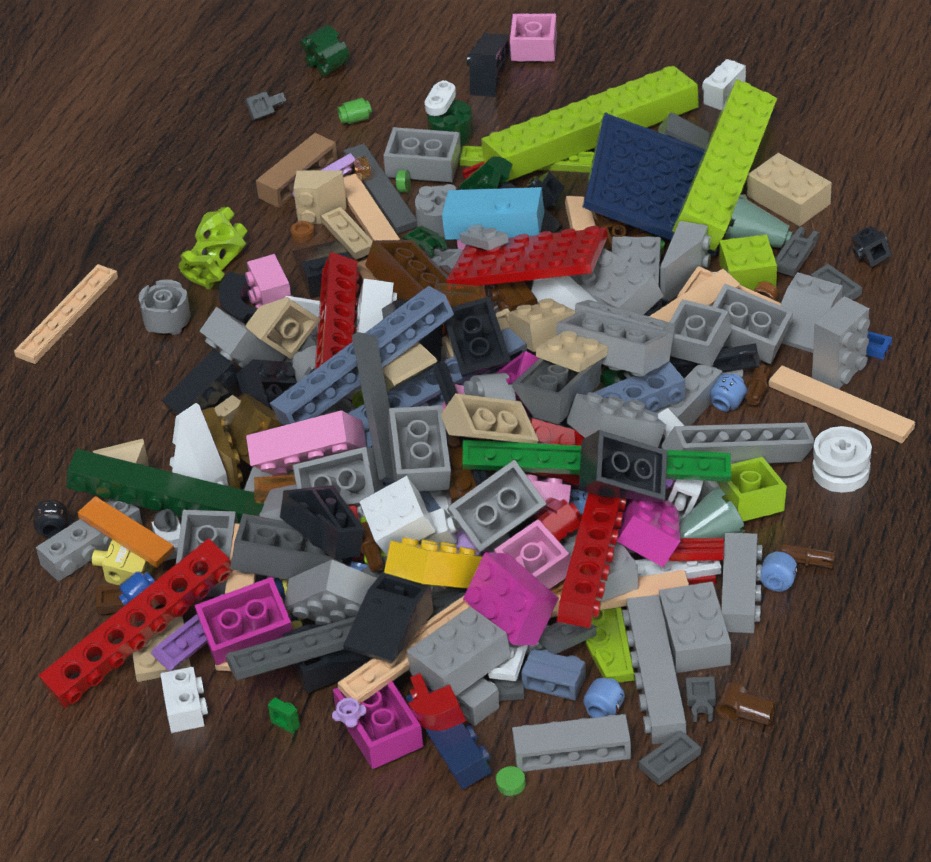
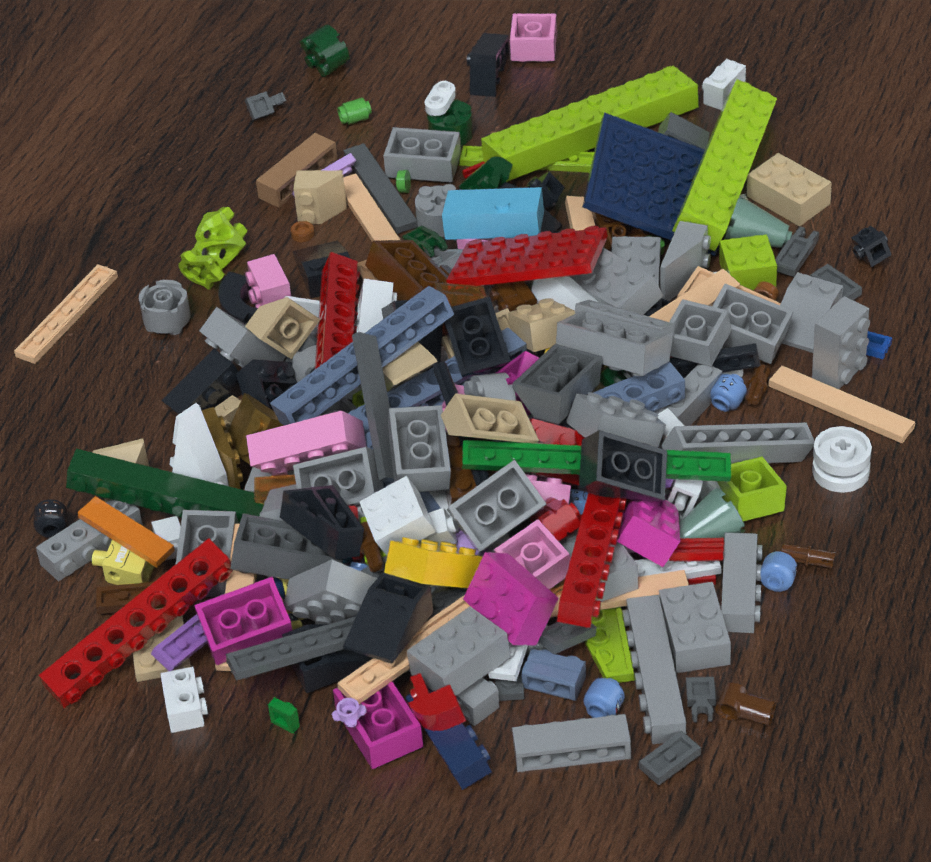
blue head [119,571,155,605] -> none
dark grey hinge [154,509,176,531] -> none
tan plate [321,207,373,260] -> none
clear orange tile [354,156,370,180] -> none
light grey plate [459,224,508,251] -> none
bright green tile [496,766,526,796] -> none
tan plate [536,331,608,373] -> none

